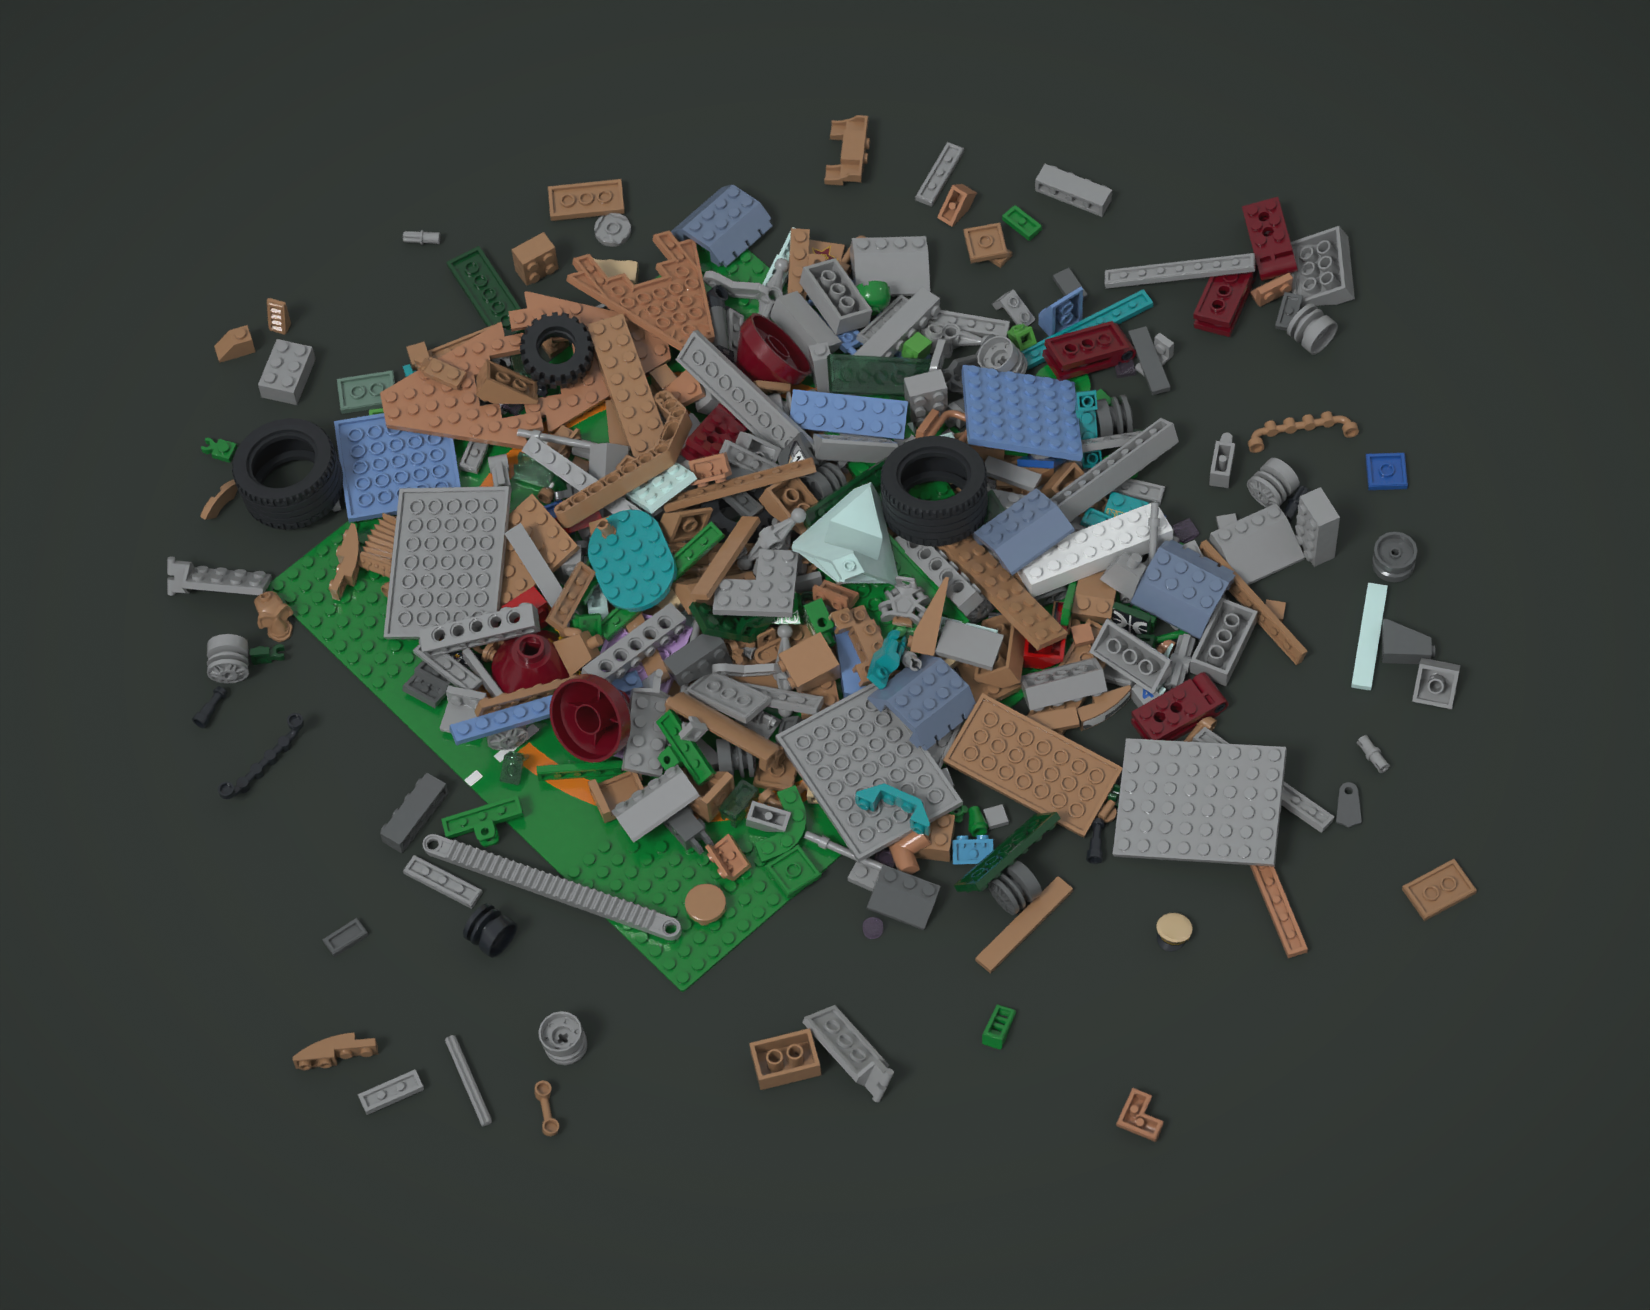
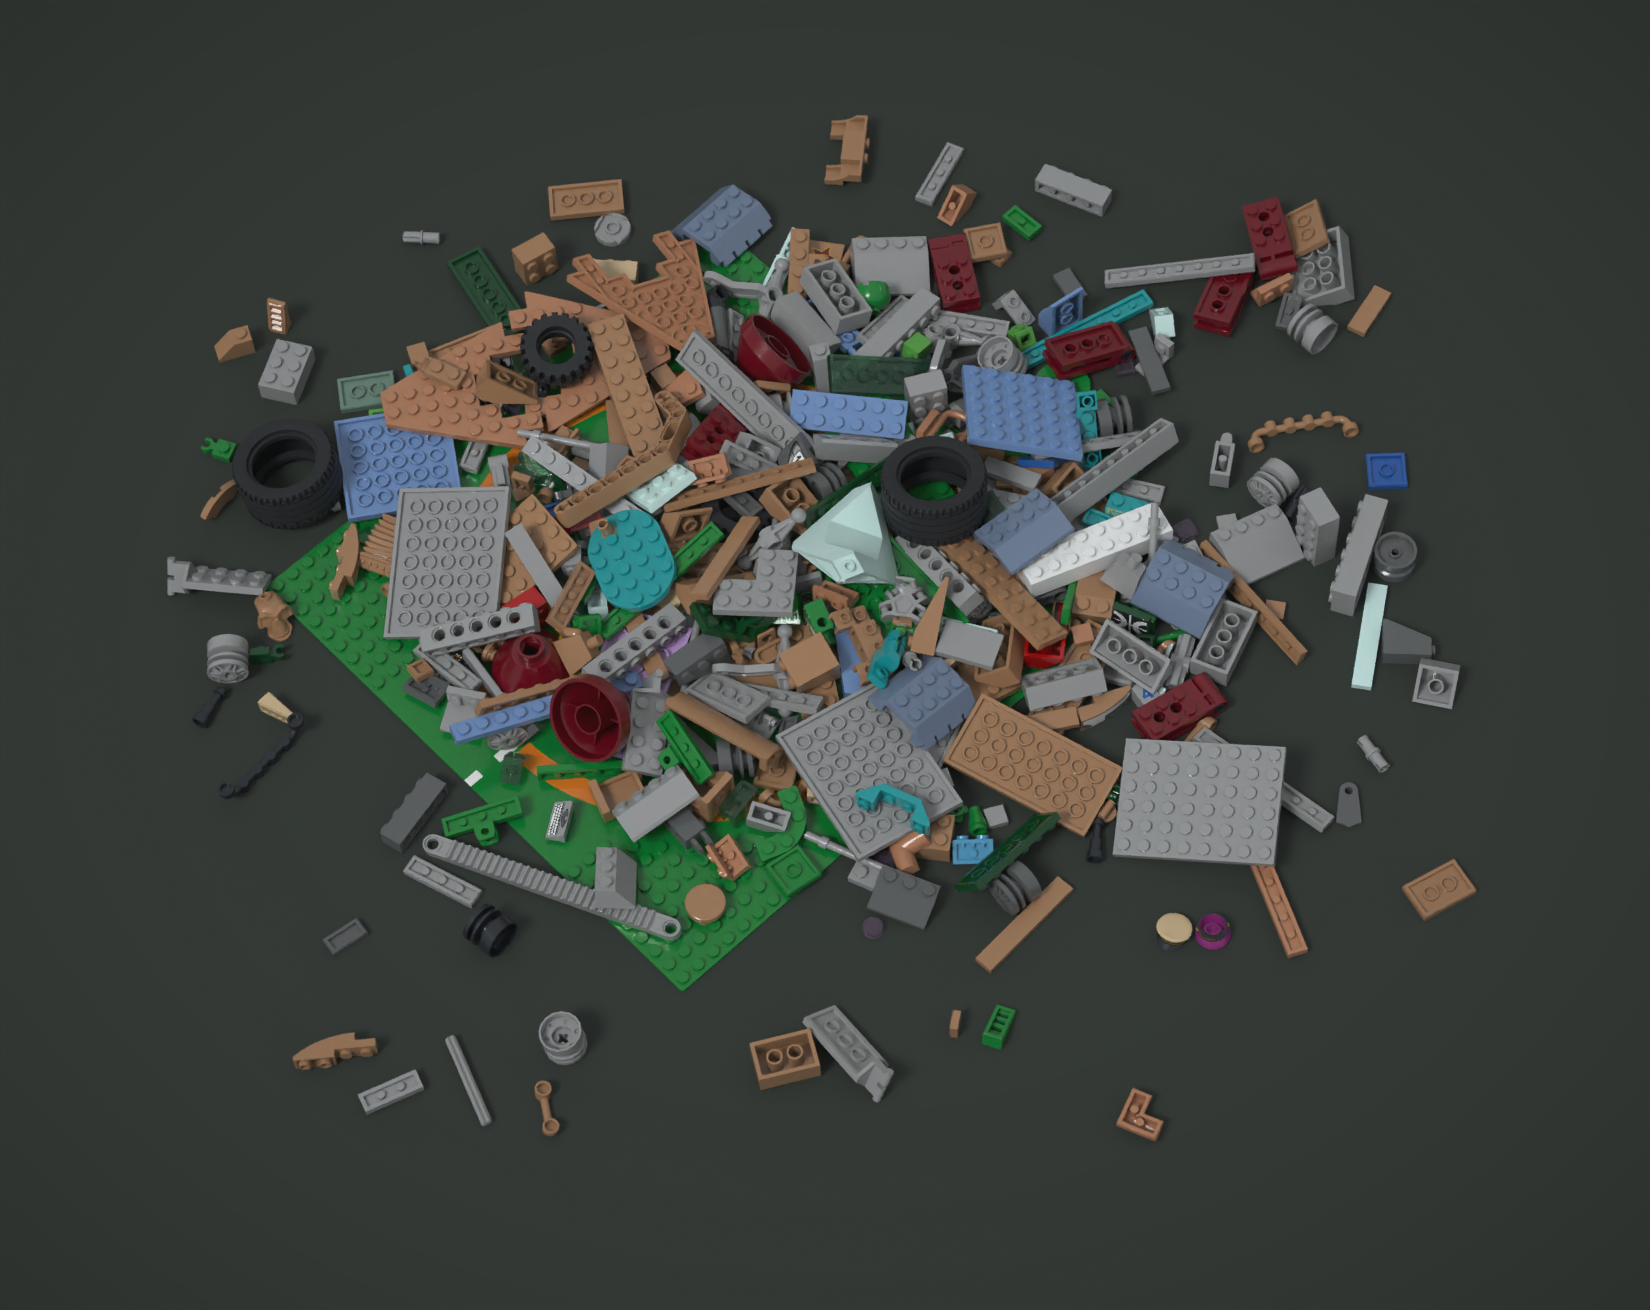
light grey tile [679,716,708,742] -> none
none -> tan slope [258,692,293,724]
none -> medium nougat tile [407,658,434,683]
none -> medium nougat tile [511,471,536,504]
none -> slope [545,801,574,842]
none -> light grey slope [594,847,637,909]
none -> dark red hinge [927,233,980,313]
none -> medium nougat tile [949,1010,961,1038]
none -> light aqua slope [1149,307,1175,340]
none -> magenta piece [1195,913,1231,950]
none -> medium nougat tile [1283,199,1330,258]
none -> light grey brick [1328,494,1388,616]
none -> medium nougat tile [1347,285,1391,337]

